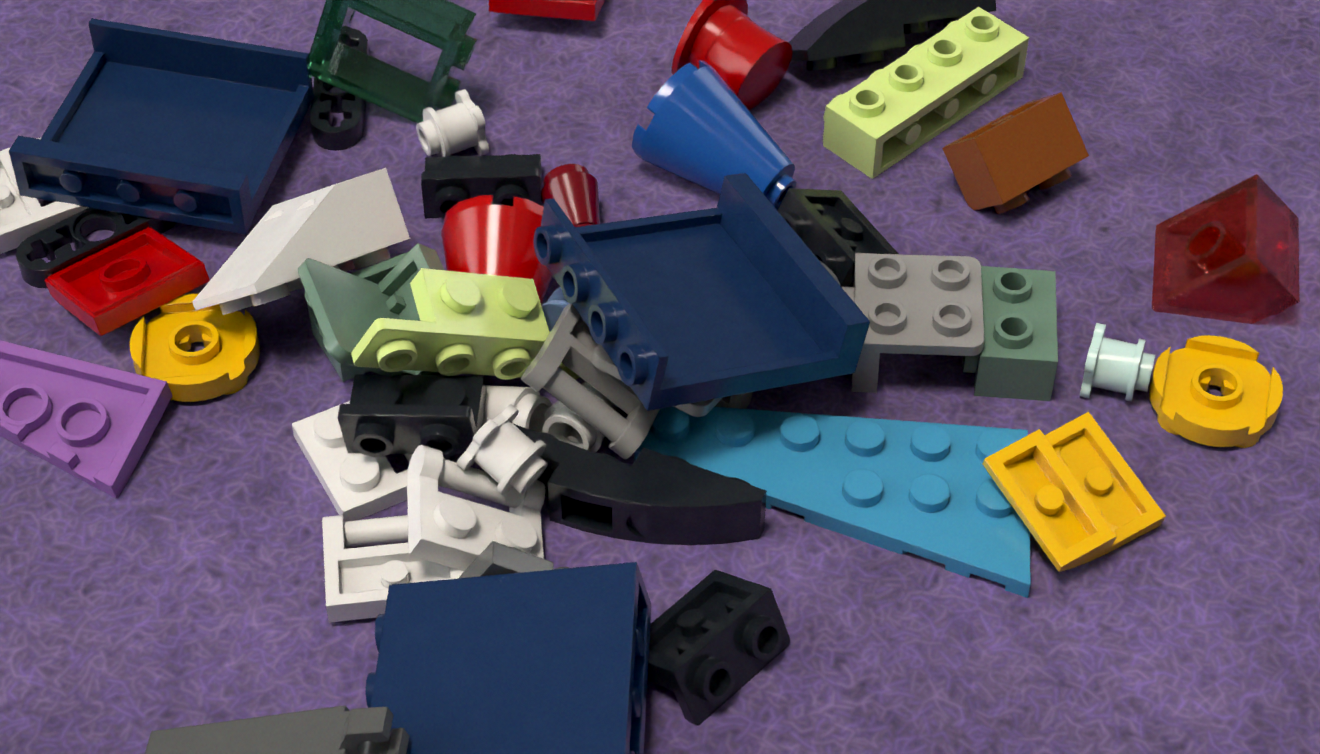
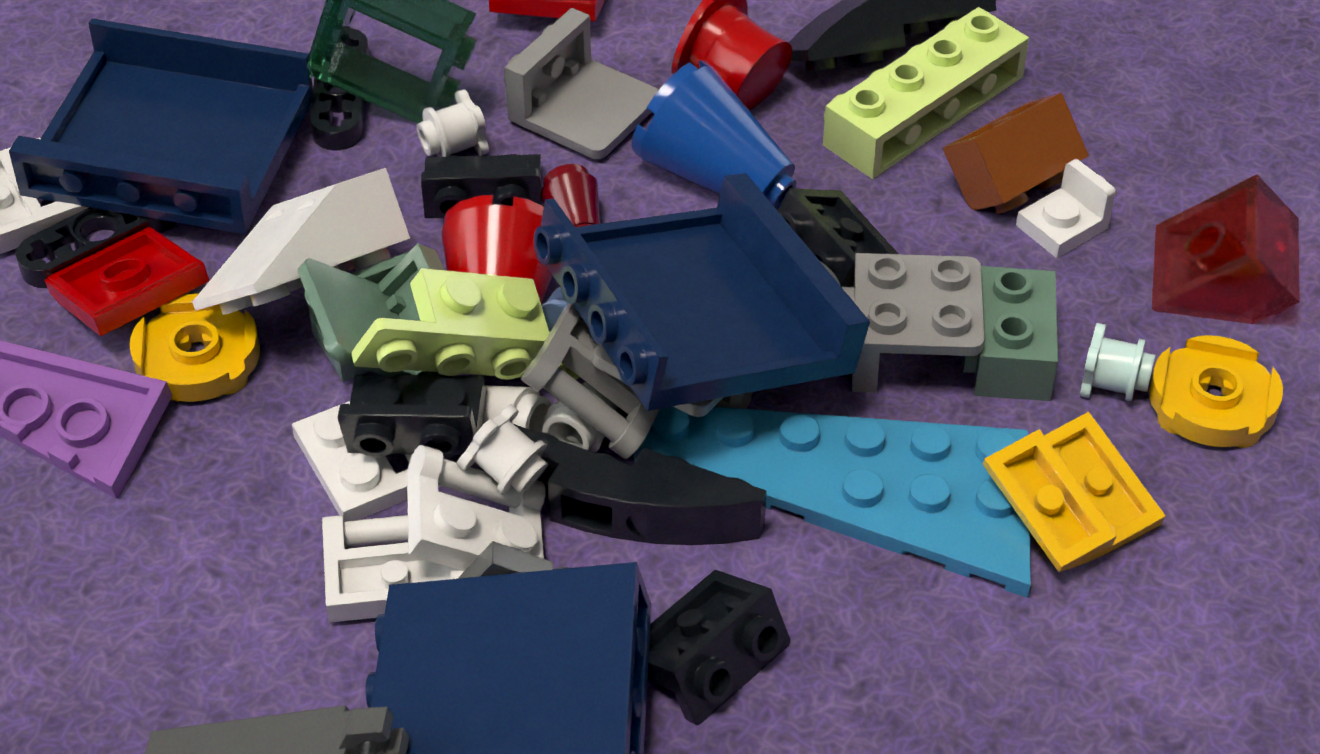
none -> light grey bracket [504,8,659,159]
none -> white bracket [1016,159,1116,258]

